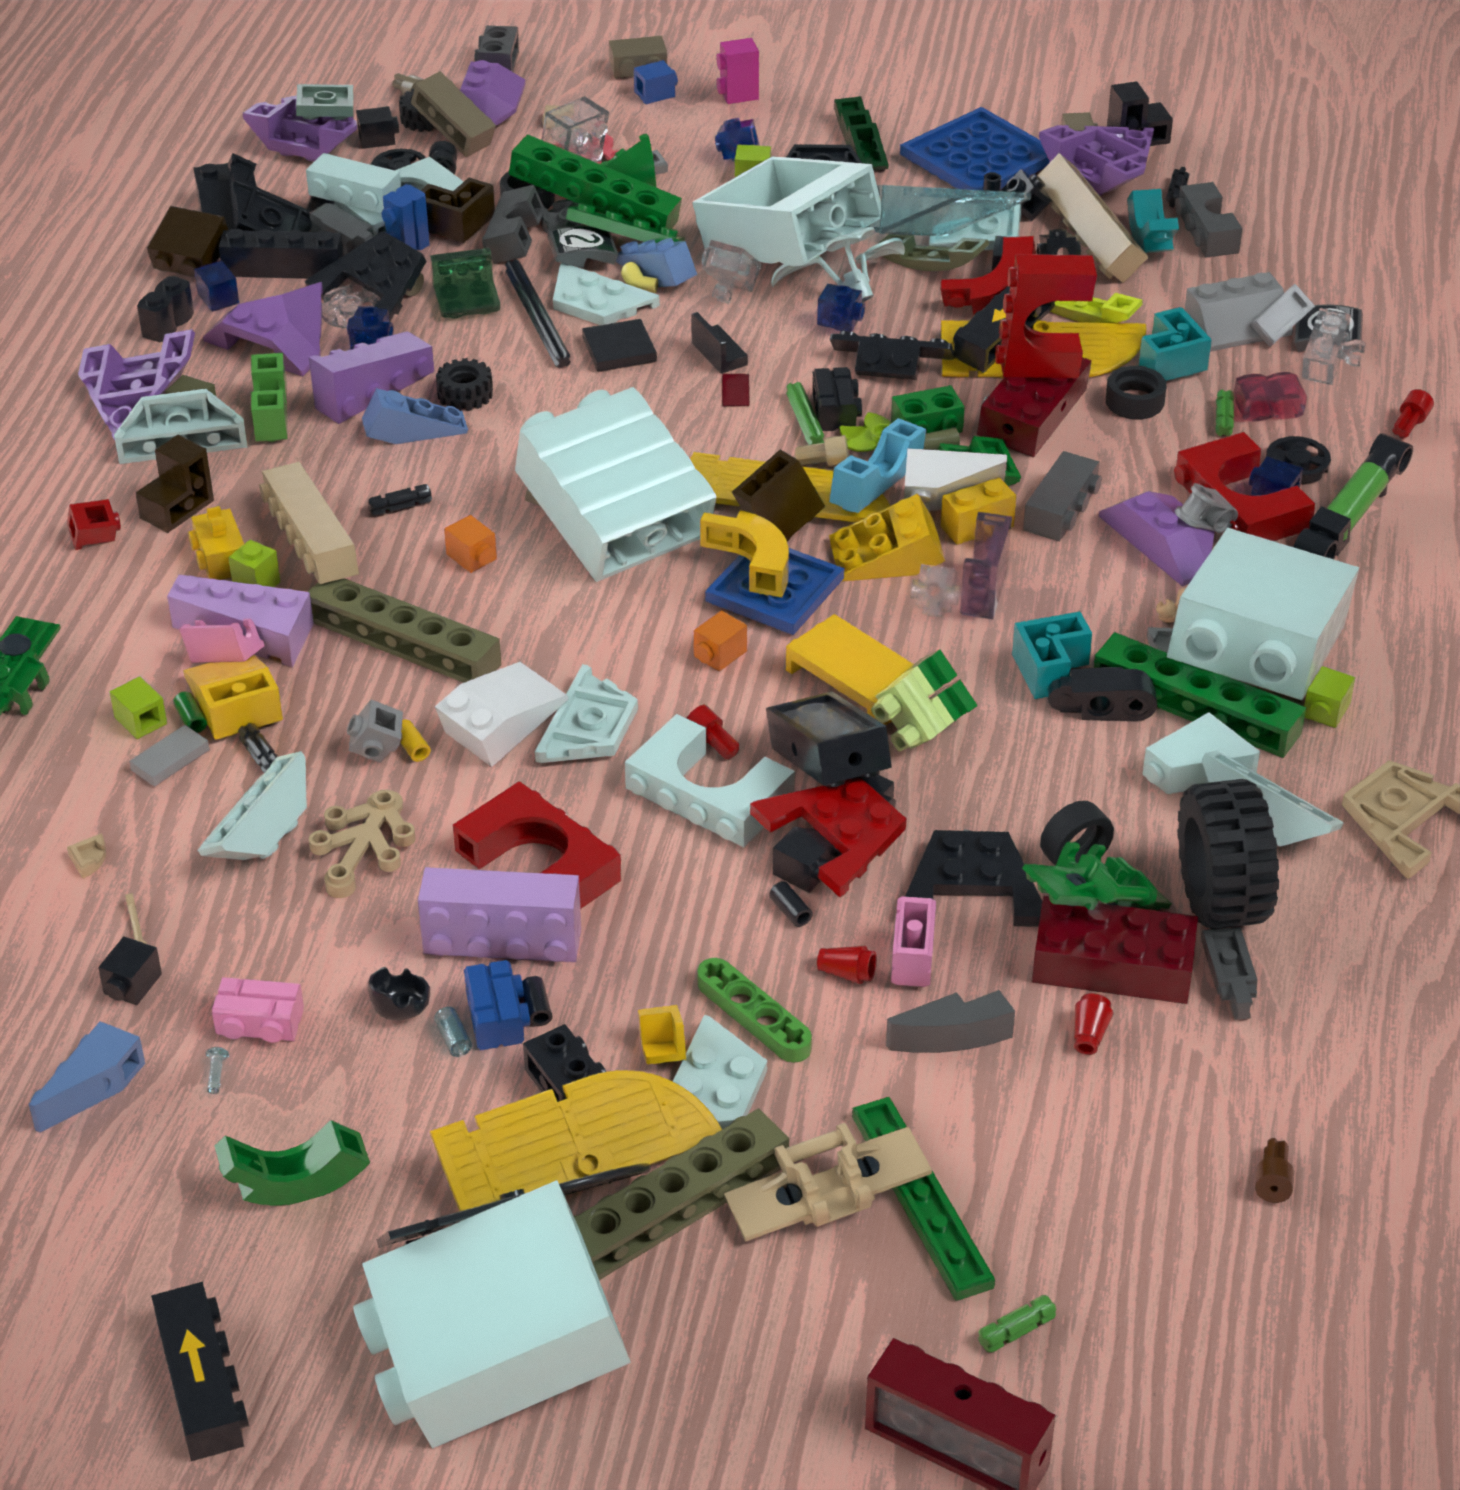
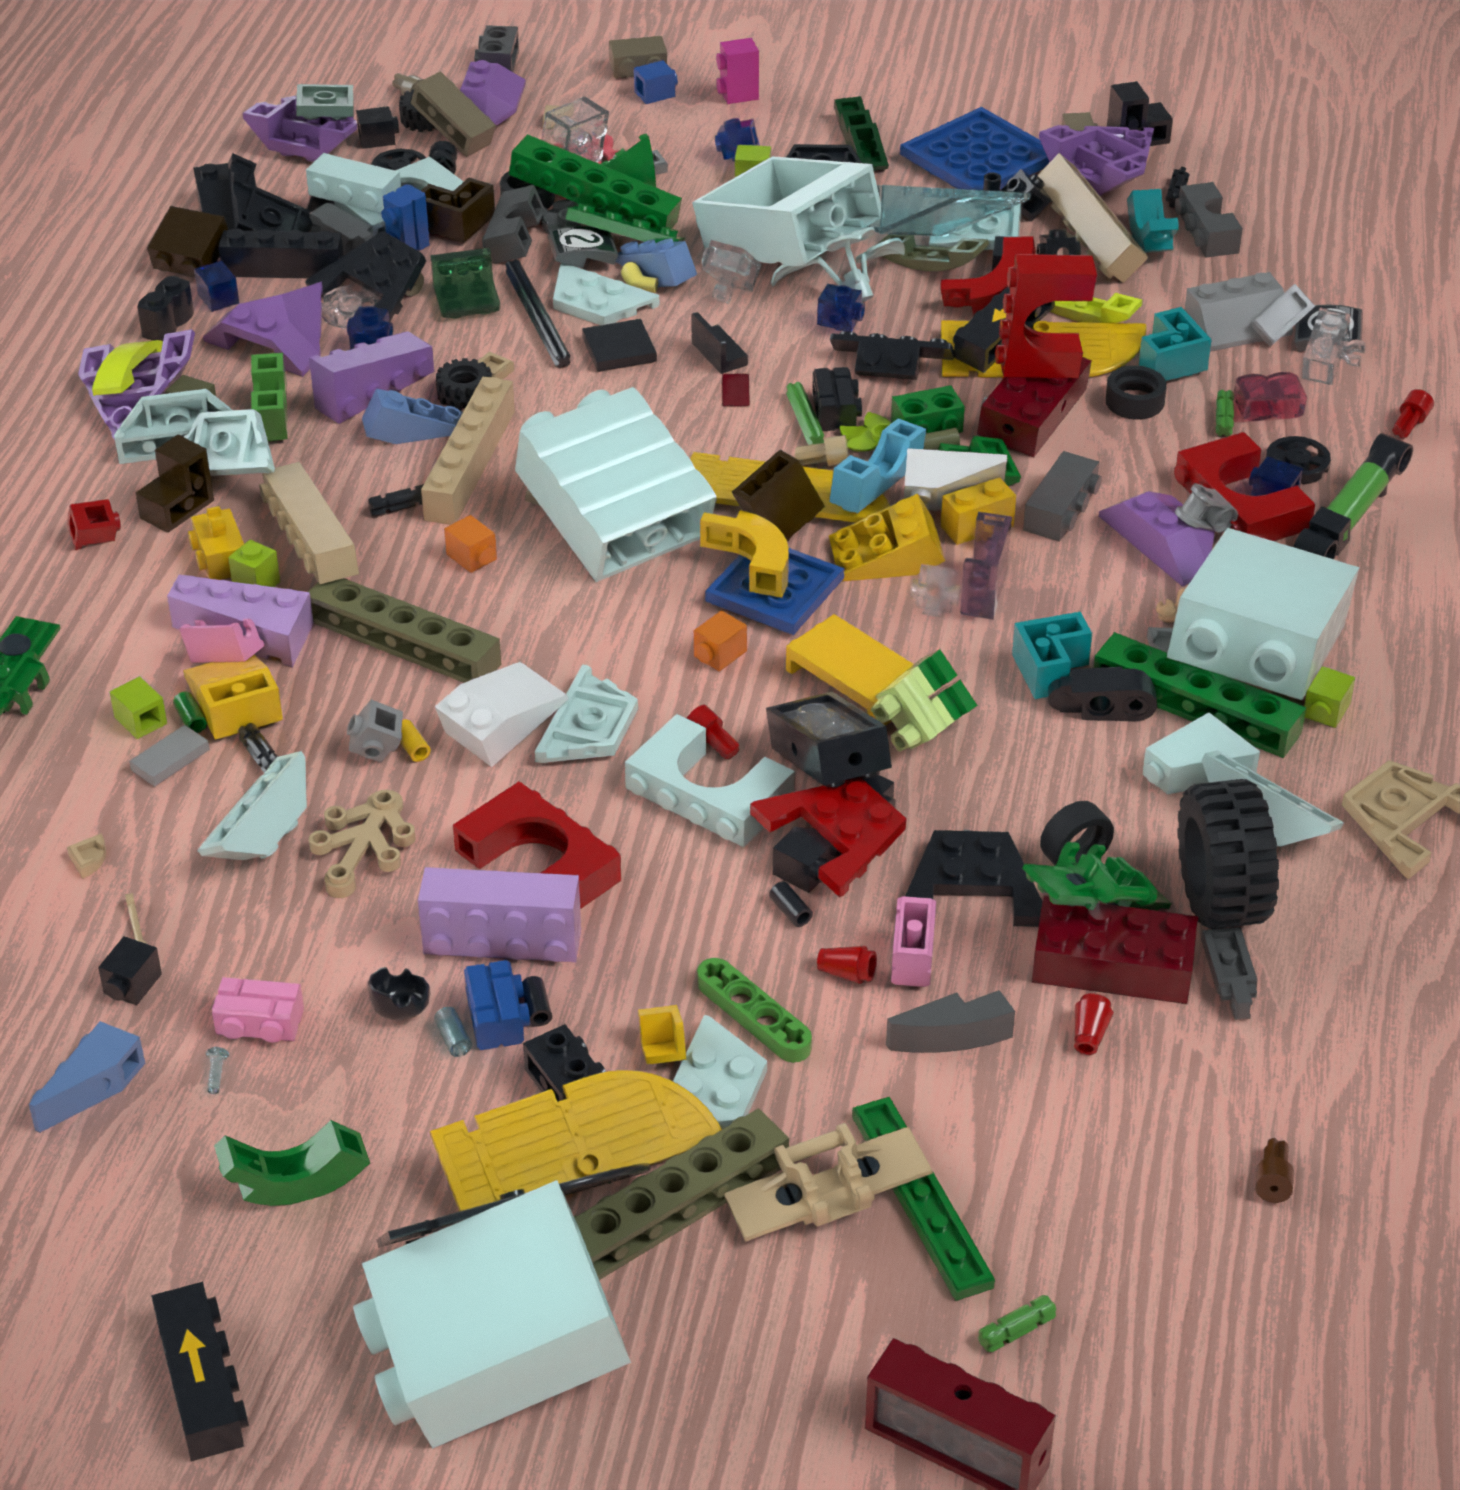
none -> neon yellow slope [92,340,163,396]
none -> light aqua wing [184,409,275,476]
none -> tan brick [421,377,515,525]
none -> tan tile [478,352,514,379]

